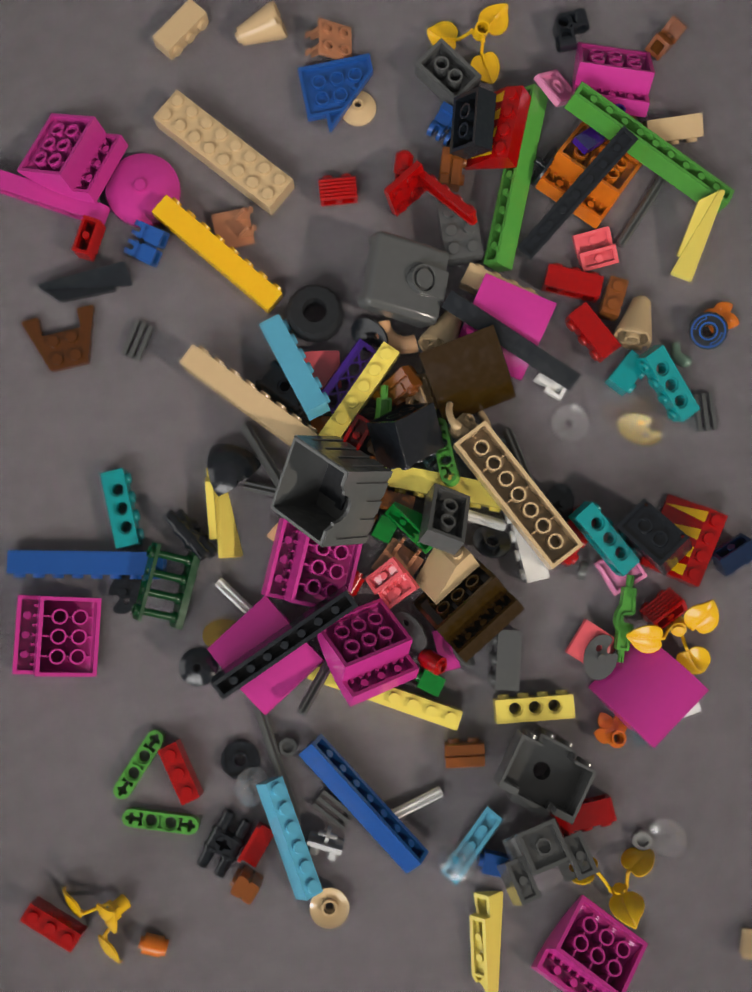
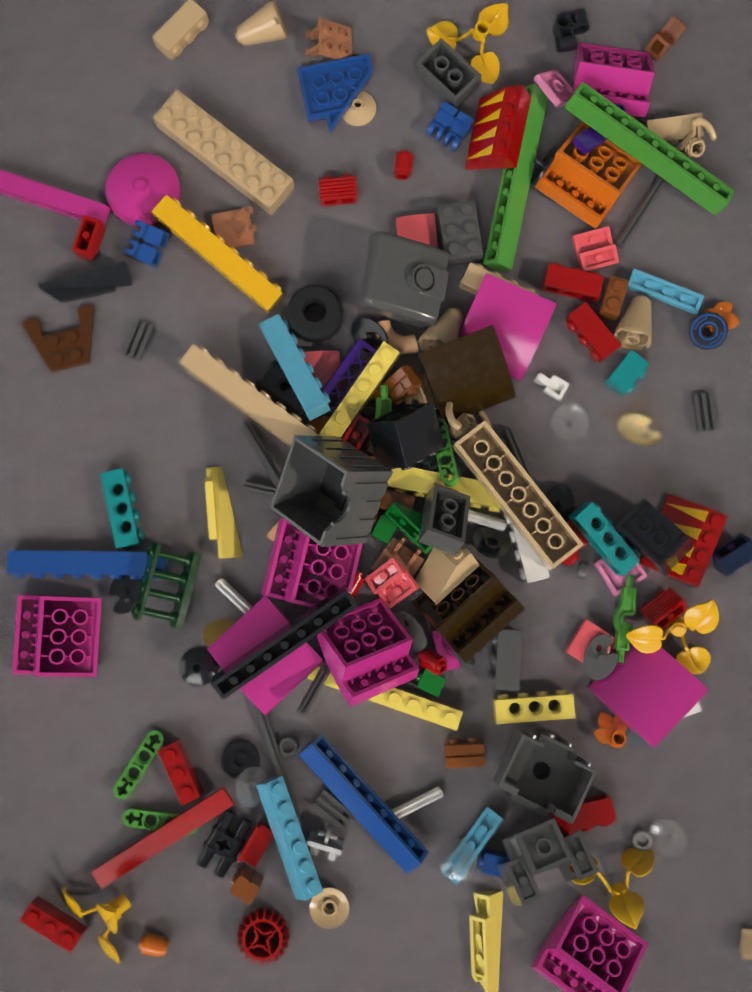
dark pink slope [17,113,129,203] -> none
black pin [163,509,218,561] -> none
black brick [207,443,262,496] -> none
red bracket [384,160,478,225] -> none
dark orange brick [438,147,467,192] -> none
black tile [441,290,581,391] -> none
black brick [450,86,496,160] -> none
black plate [517,126,638,260] -> none
teal brick [636,345,700,422] -> none
light yellow wedge [670,189,725,282] -> none
sand green arm [671,342,692,367] -> none
none -> red tile [91,786,235,889]
none -> red gear [236,907,290,966]
none -> coral slope [396,213,439,248]
none -> medium azure plate [627,269,704,315]
none -> tan piece [675,116,717,158]

